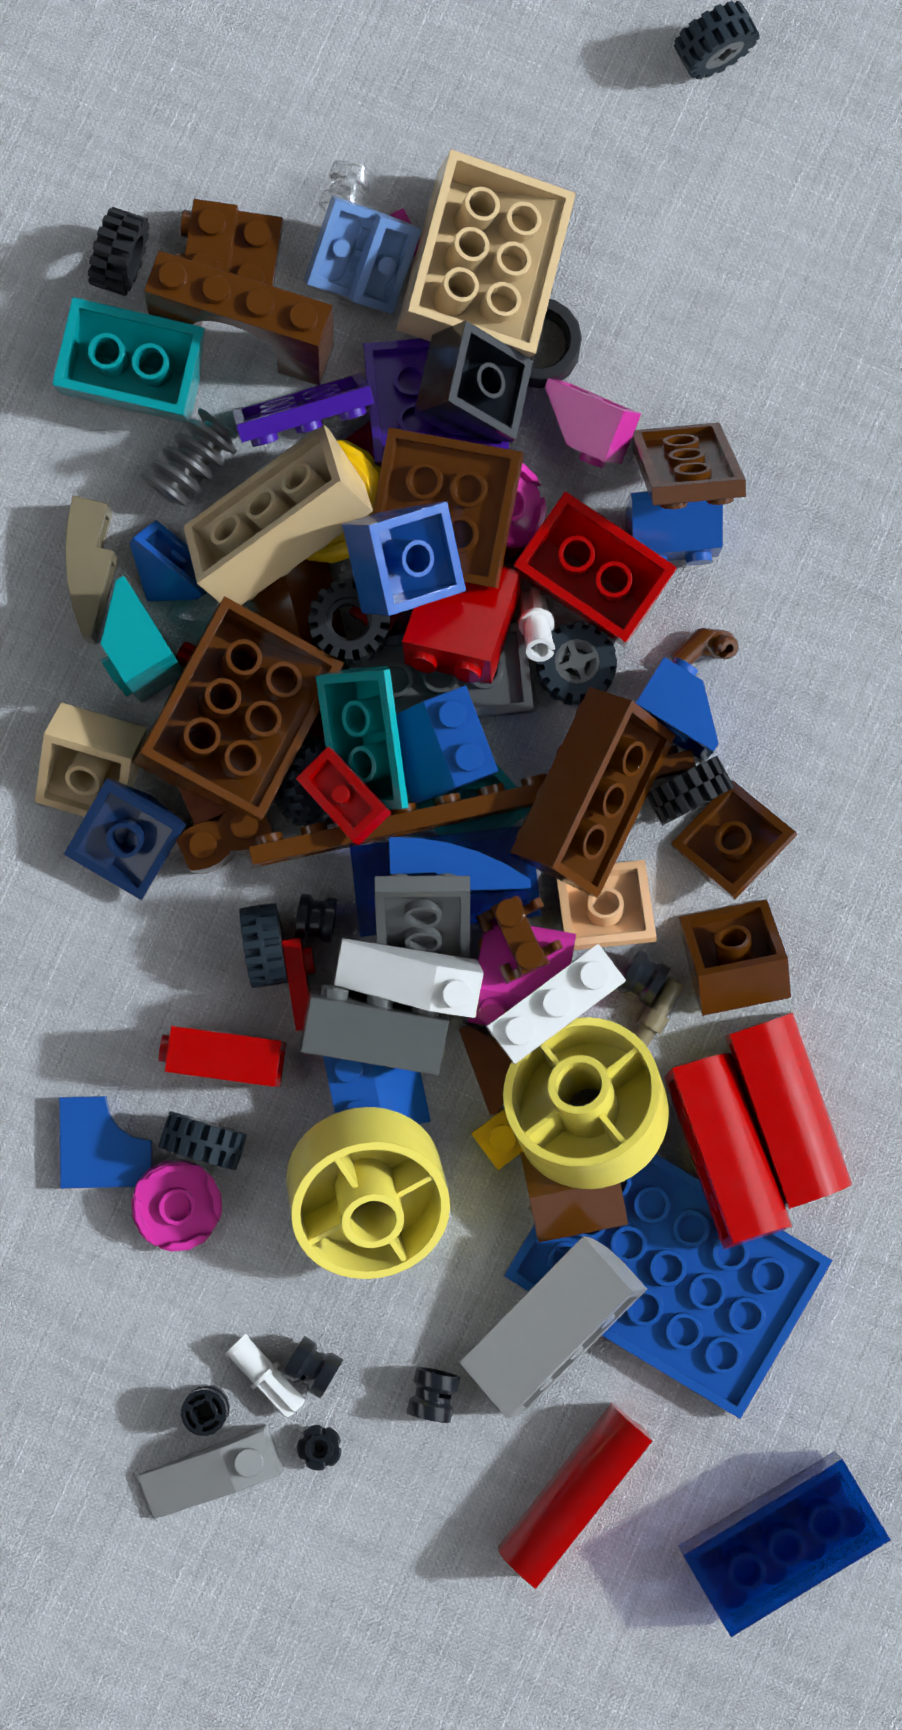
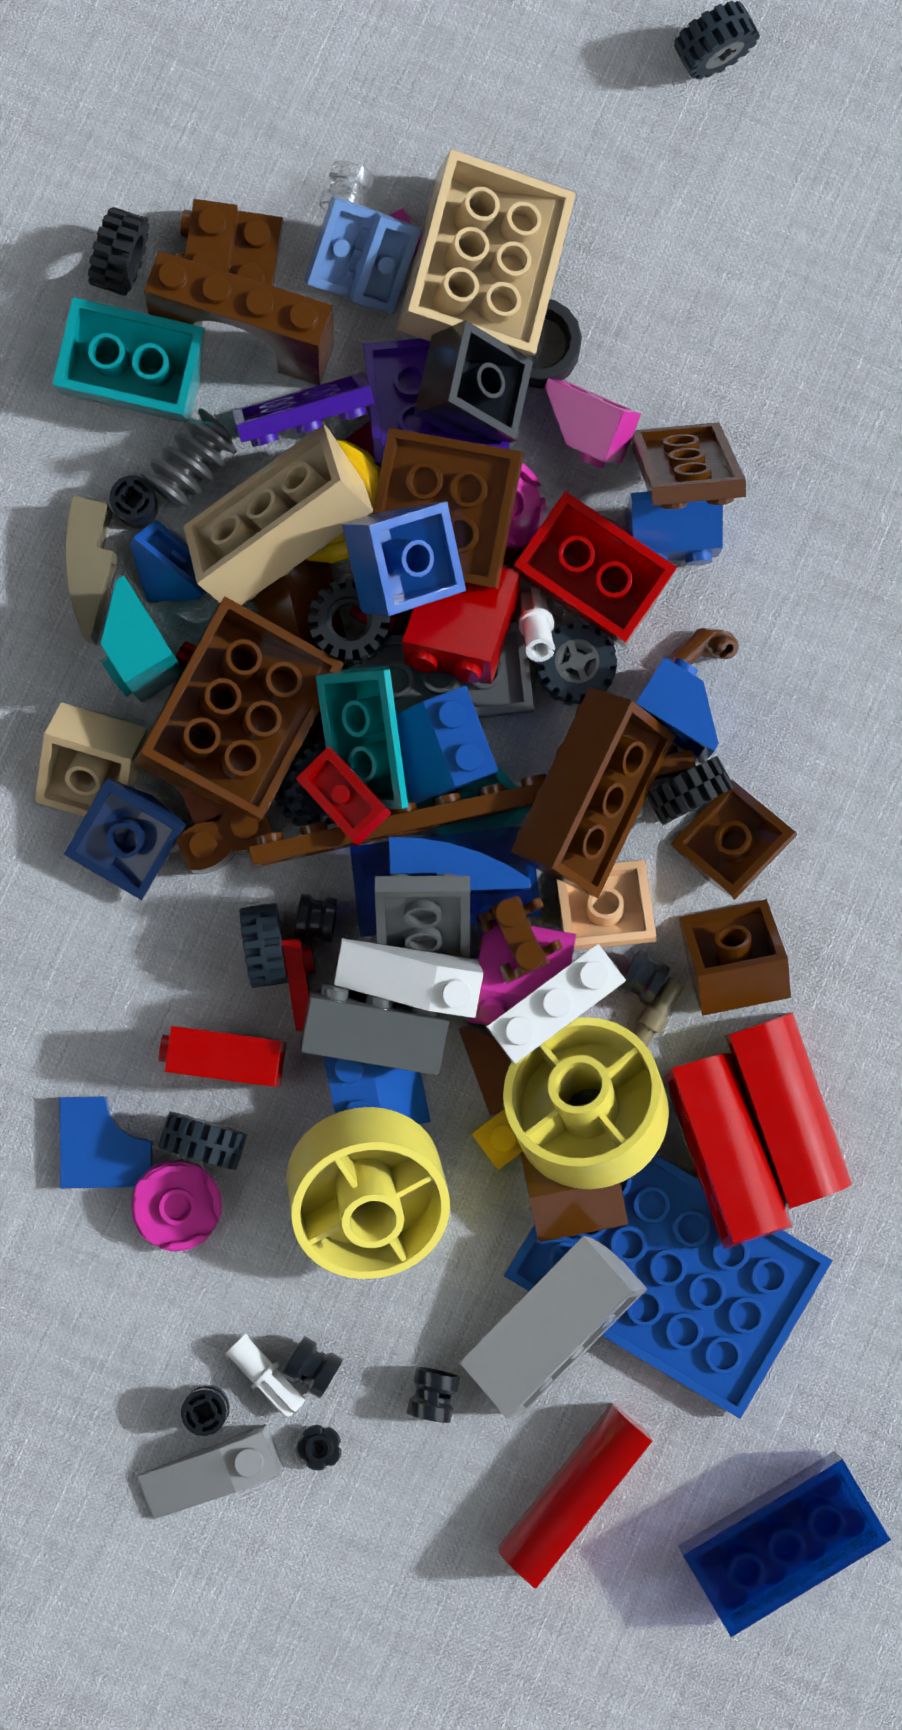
none -> black wheel [109,475,159,529]

